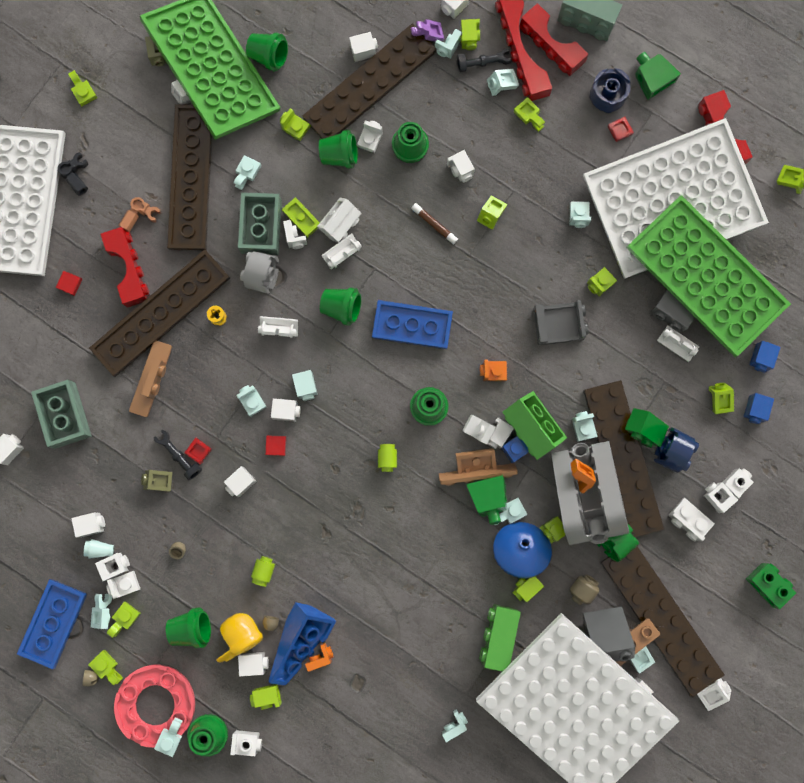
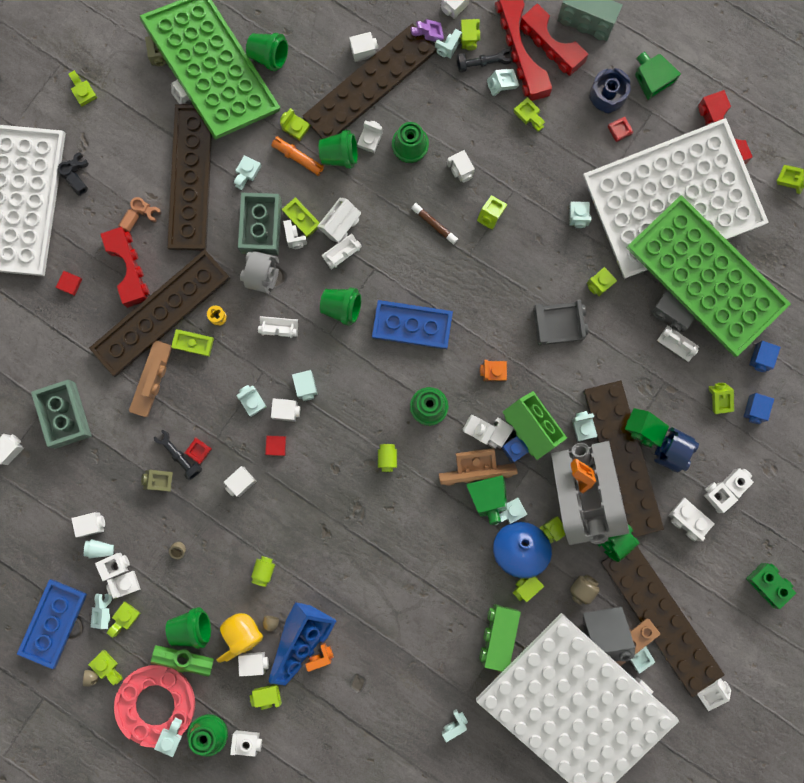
none -> bright green piece [151,645,214,677]
none -> lime plate [171,329,214,357]
none -> orange pin [271,136,324,176]

